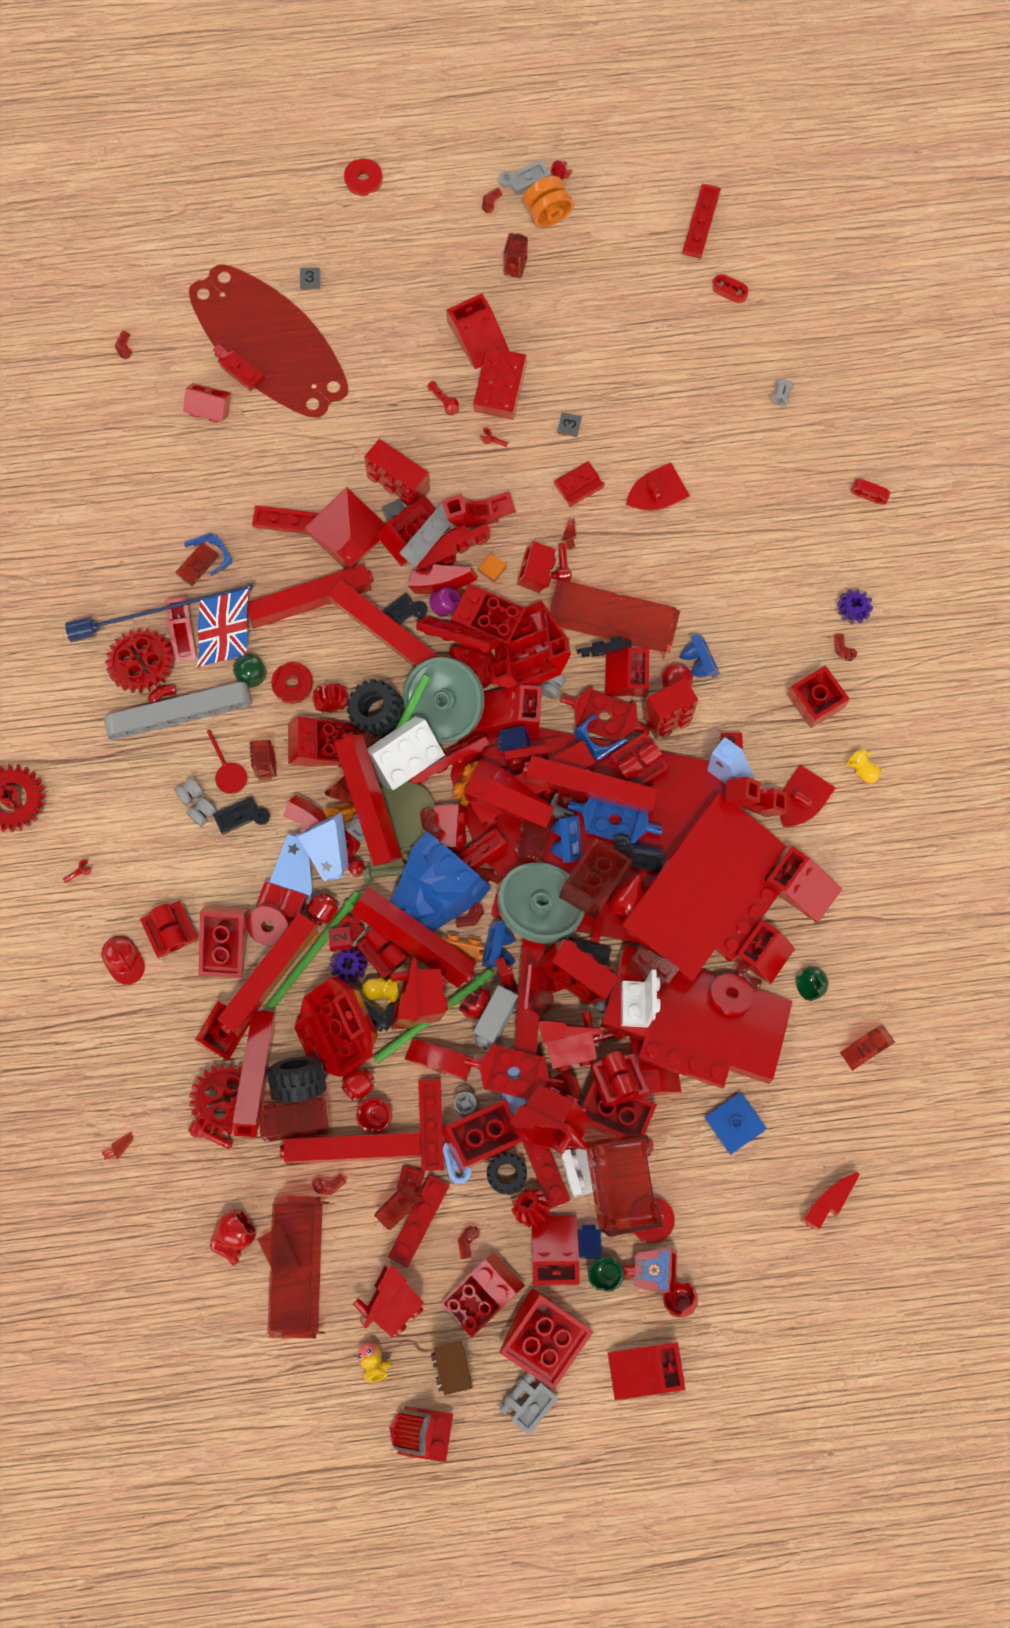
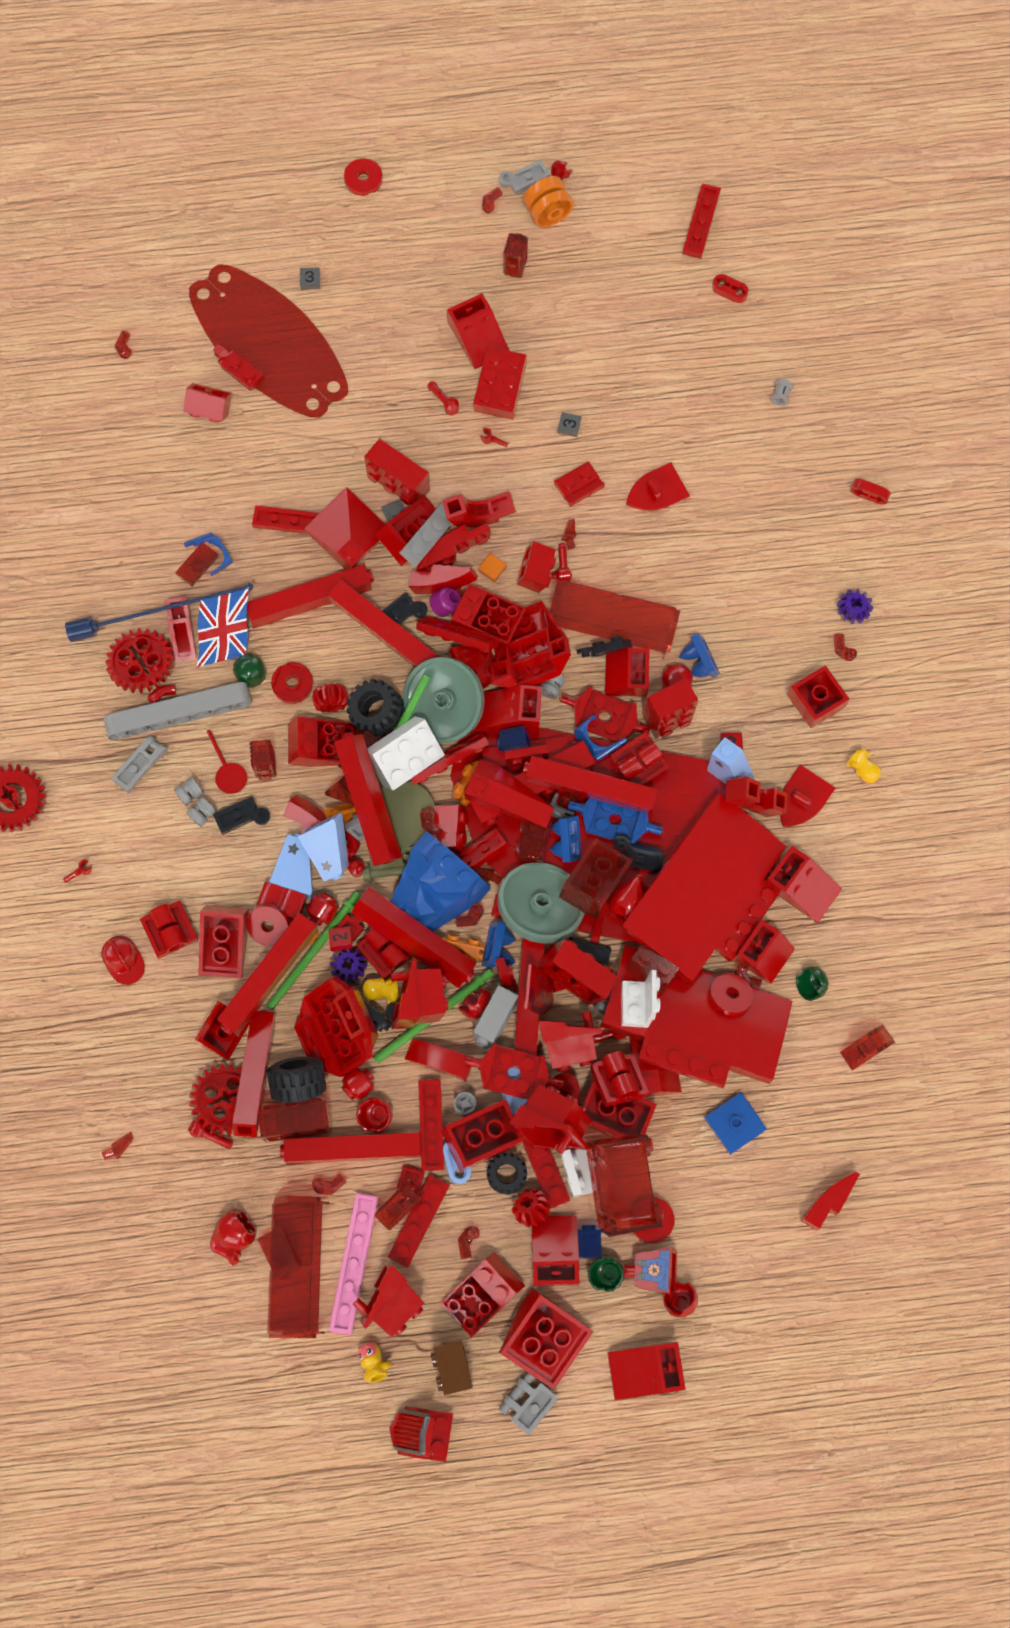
none -> light grey plate [111,735,168,794]
none -> bright pink tile [329,1193,379,1335]

